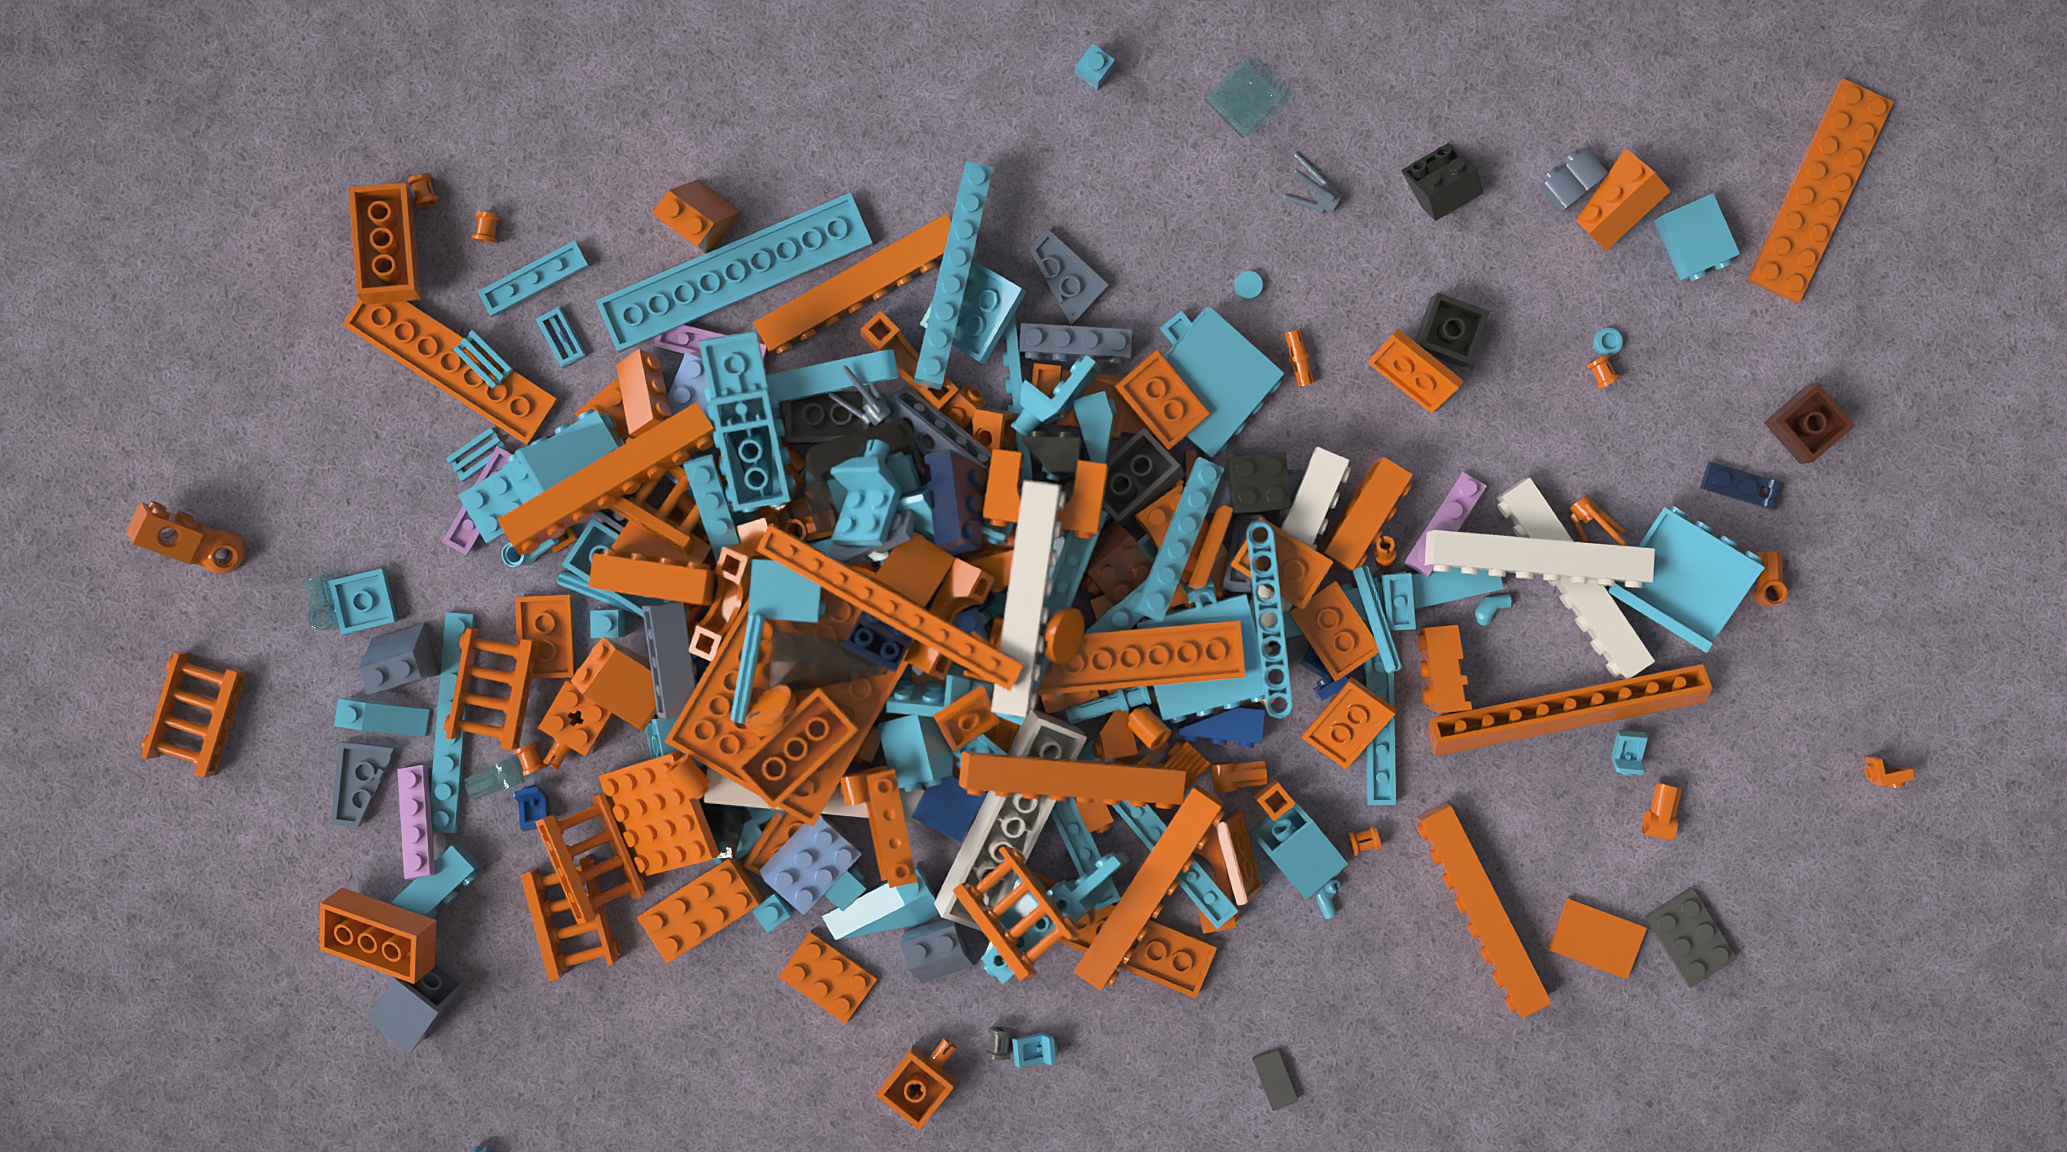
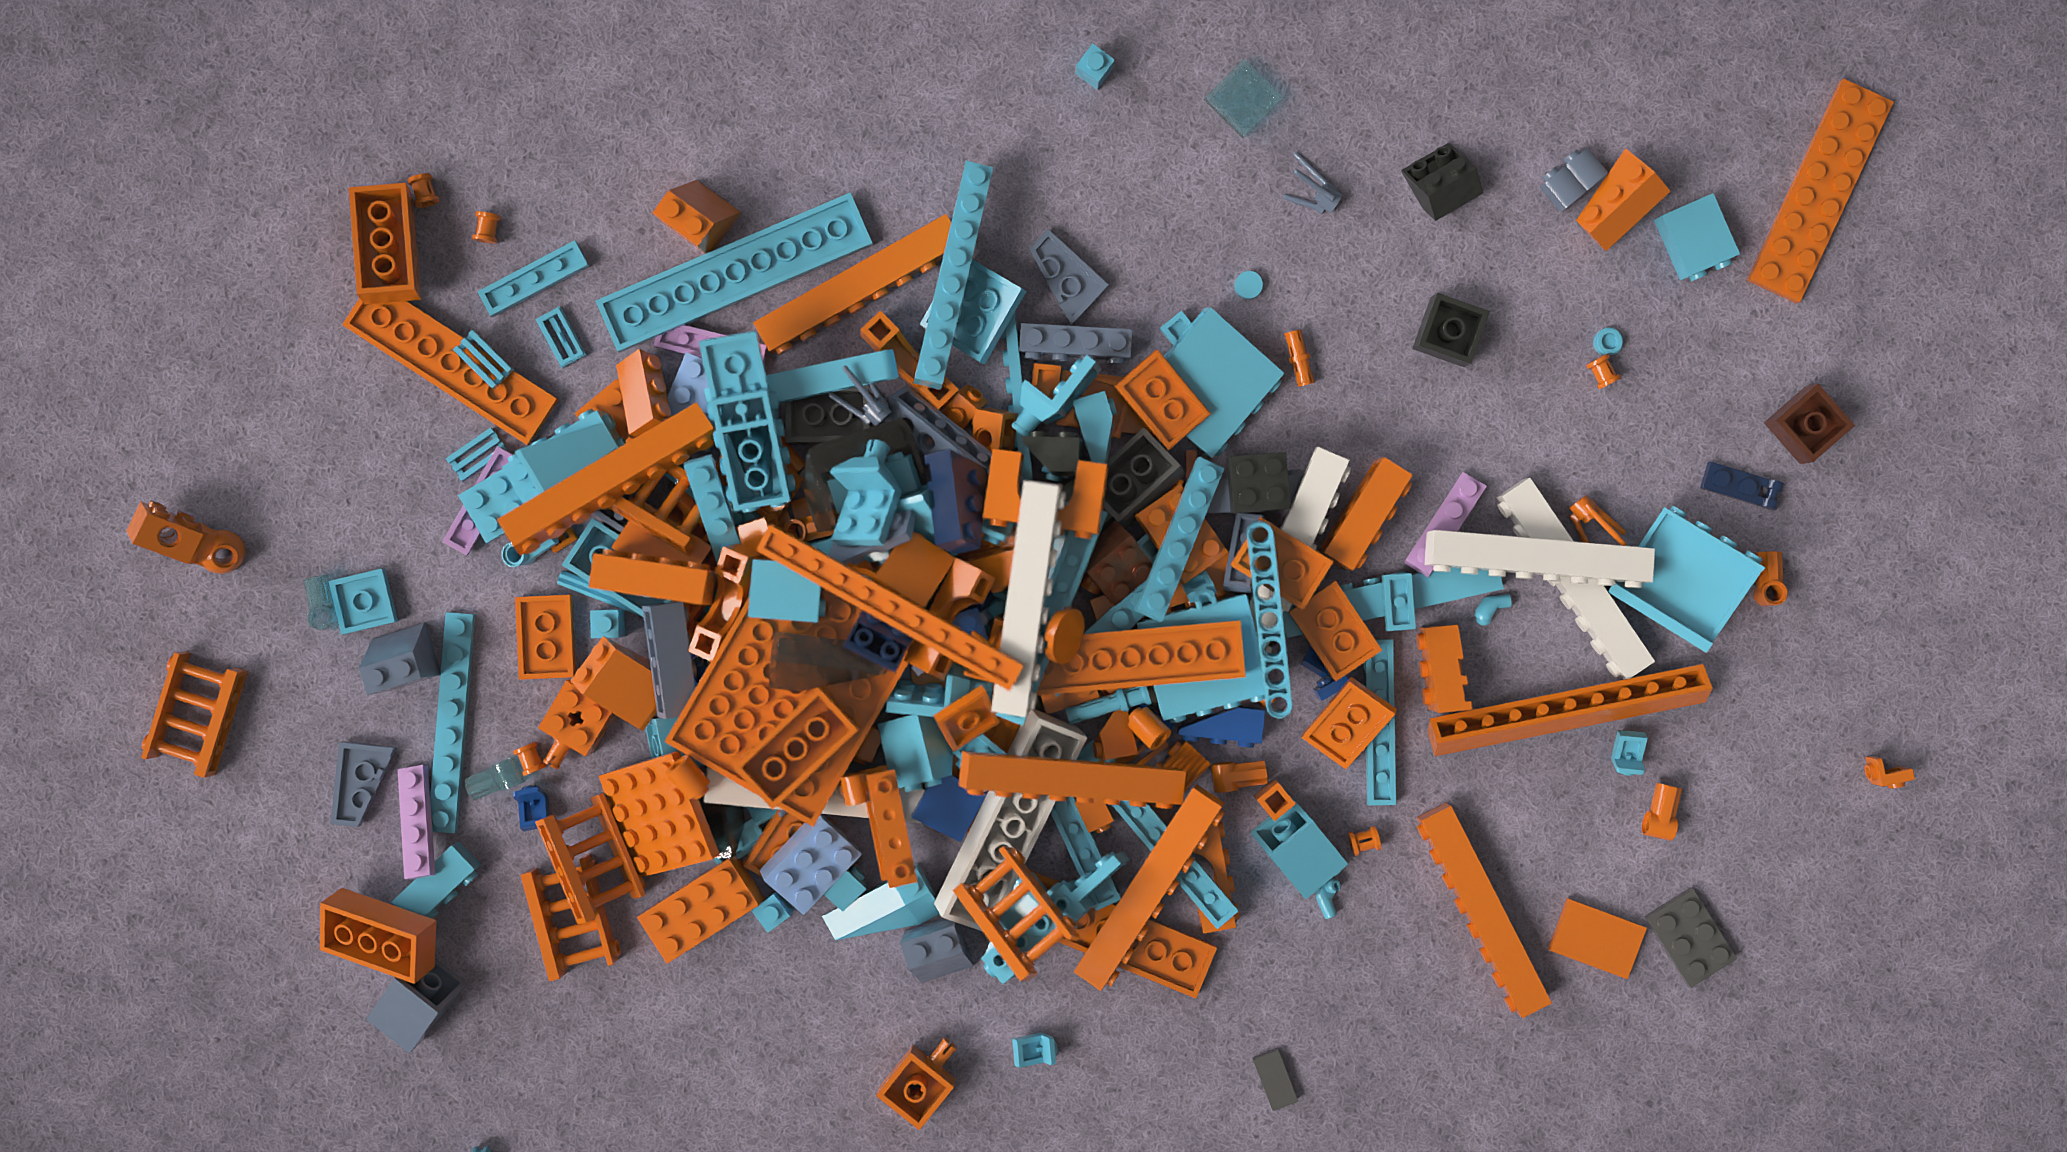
medium azure slope [334,697,431,736] -> none
orange fence [444,628,539,751] -> none
medium azure axle [731,613,765,723] -> none
orange tile [746,685,796,737] -> none
orange plate [778,930,878,1024] -> none
dark grey bush [986,1026,1013,1060] -> none
orange tile [1188,505,1233,590] -> none
orange tile [1216,810,1263,905] -> none
medium azure axle [1353,565,1402,673] -> none
orange plate [1367,329,1463,414] -> none
orange pin [1374,536,1396,571] -> none

